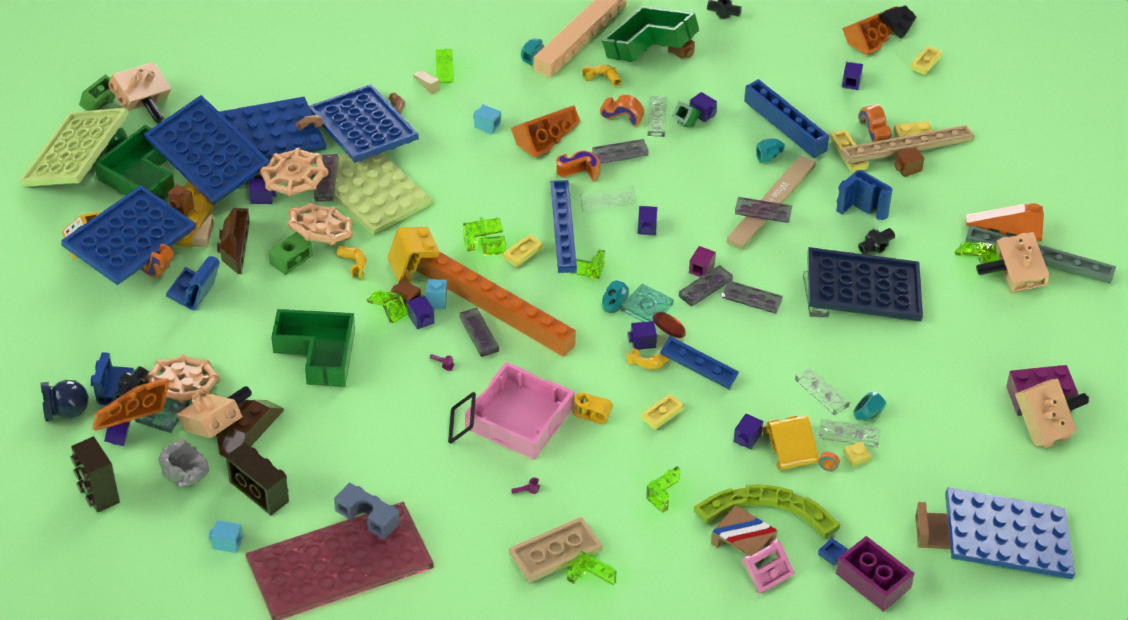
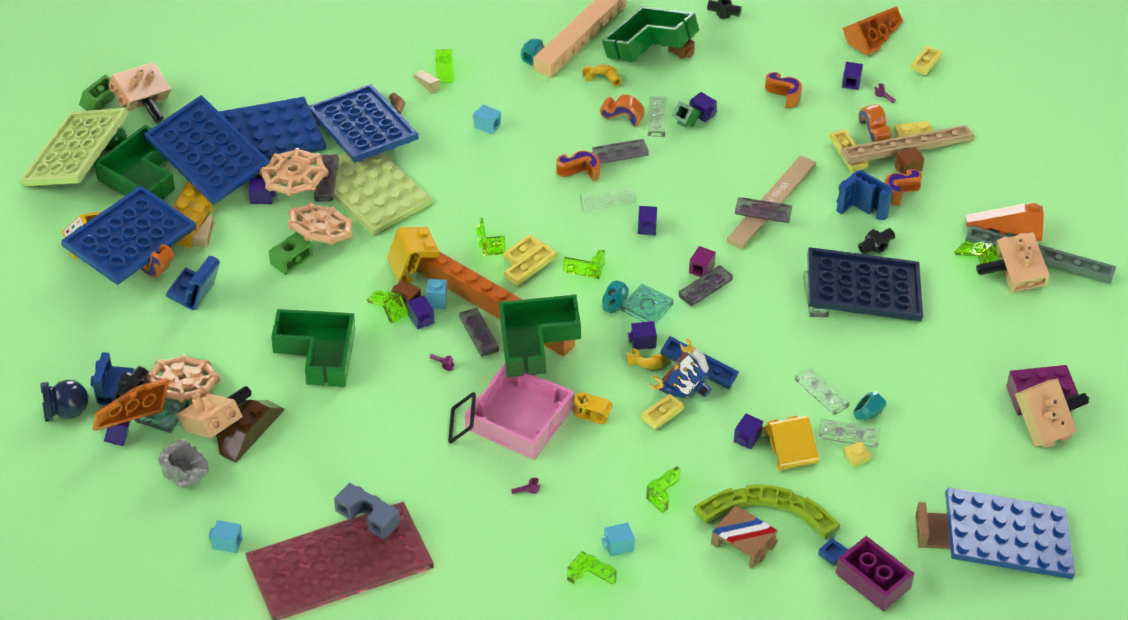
brick [70,436,120,513] -> none
dark orange brick [168,184,194,215] -> none
reddish brown wedge [217,208,250,274] -> none
dark brown brick [226,442,289,516] -> none
medium nougat arm [296,115,323,130] -> none
yellow piece [337,245,367,280] -> none
clear neon green bracket [463,217,503,252] -> none
tan plate [508,517,603,583] -> none
orange wedge [511,105,581,157] -> none
blue tile [550,180,577,273] -> none
clear red piece [652,312,686,338] -> none
plate [722,281,783,314] -> none
bright pink plate [742,539,795,593] -> none
blue brick [744,79,829,158] -> none
teal rock [756,138,785,163] -> none
orange tile [818,452,840,472] -> none
black wing [879,5,917,39] -> none
none -> green piece [498,294,581,377]
none -> light yellow plate [504,243,557,286]
none -> medium azure brick [601,522,635,557]
none -> torso [649,338,712,398]
none -> orange animal [765,72,802,108]
none -> magenta hand [874,83,896,103]
none -> orange animal [884,169,922,206]

